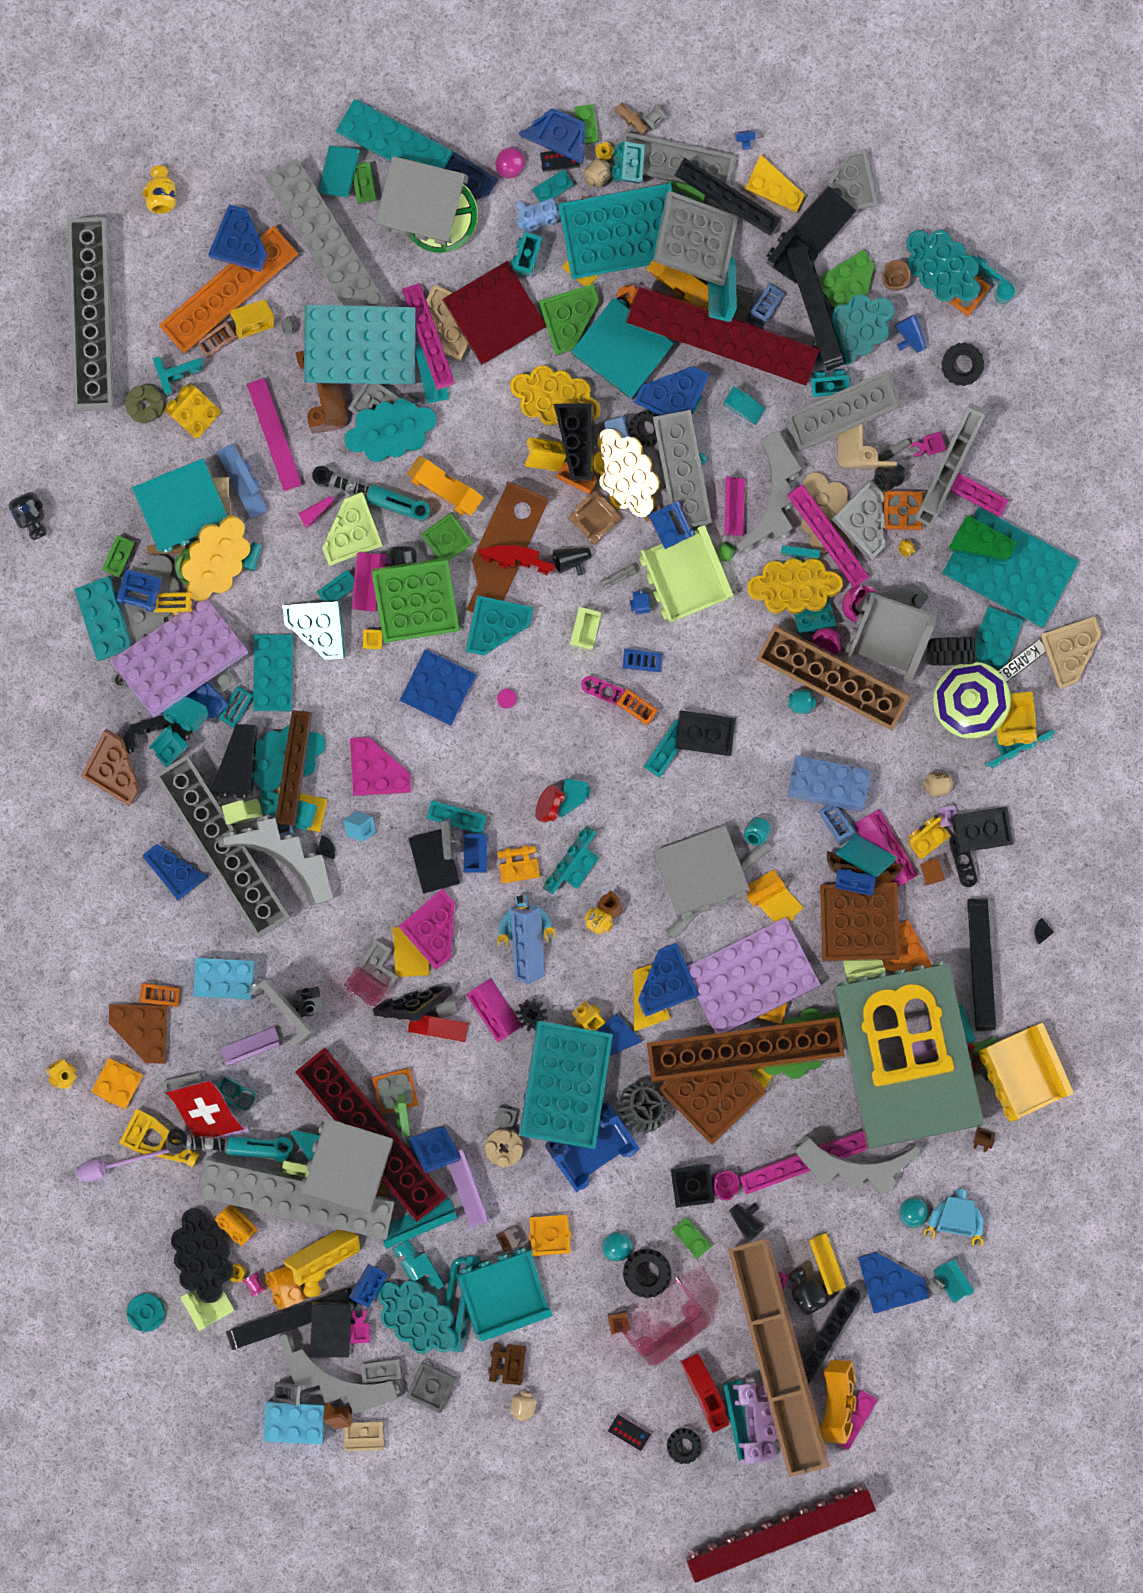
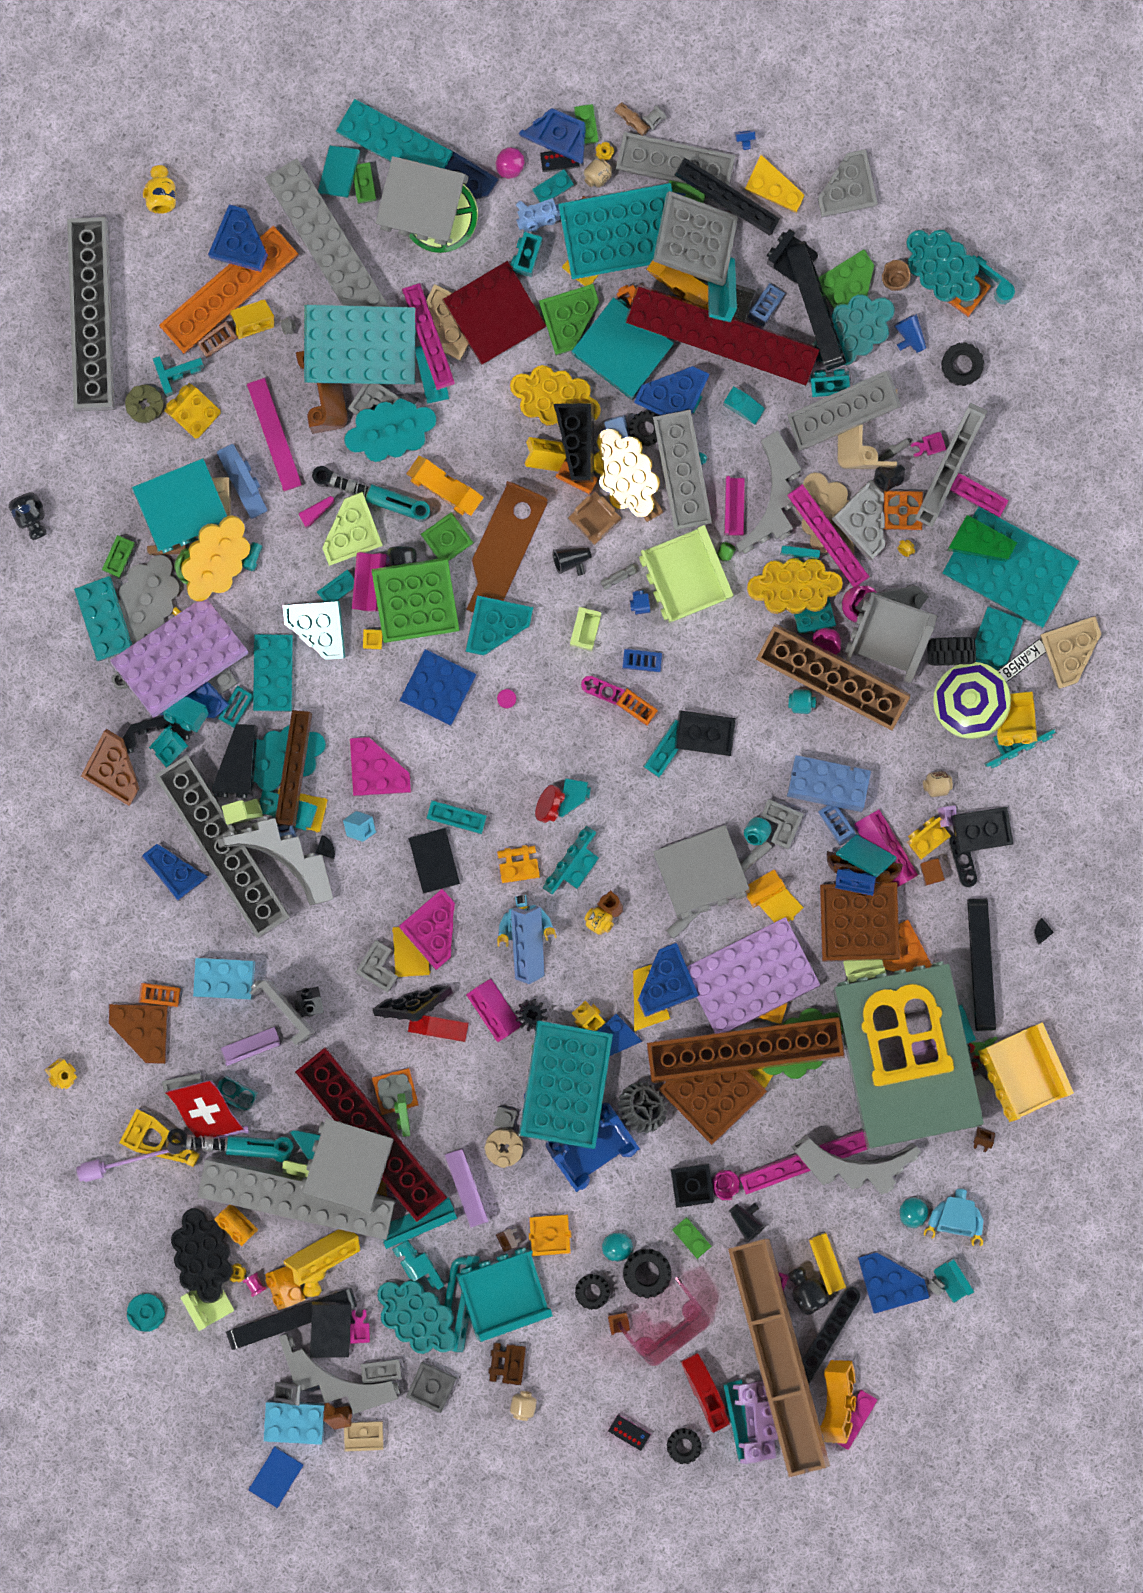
light orange plate [91,1057,143,1109] -> none
blue plate [117,569,163,612] -> none
yellow tile [154,592,192,613] -> none
clear pink bracket [344,965,389,1007] -> none
blue bracket [349,1263,388,1308] -> none
blue plate [409,1126,461,1173] -> none
light grey tile [436,1000,458,1018] -> none
flat silver plate [441,818,456,860] -> none
blue panel [463,834,487,873] -> none
red slope [478,545,555,576] -> none
teal bracket [612,141,645,184] -> none
blue plate [648,500,696,549] -> none
dark red brick [686,1484,876,1583] -> none
black tile [790,185,857,254] -> none
none -> blue piece [248,1447,304,1508]
none -> black tyre [575,1274,610,1310]
none -> light grey plate [761,799,804,849]

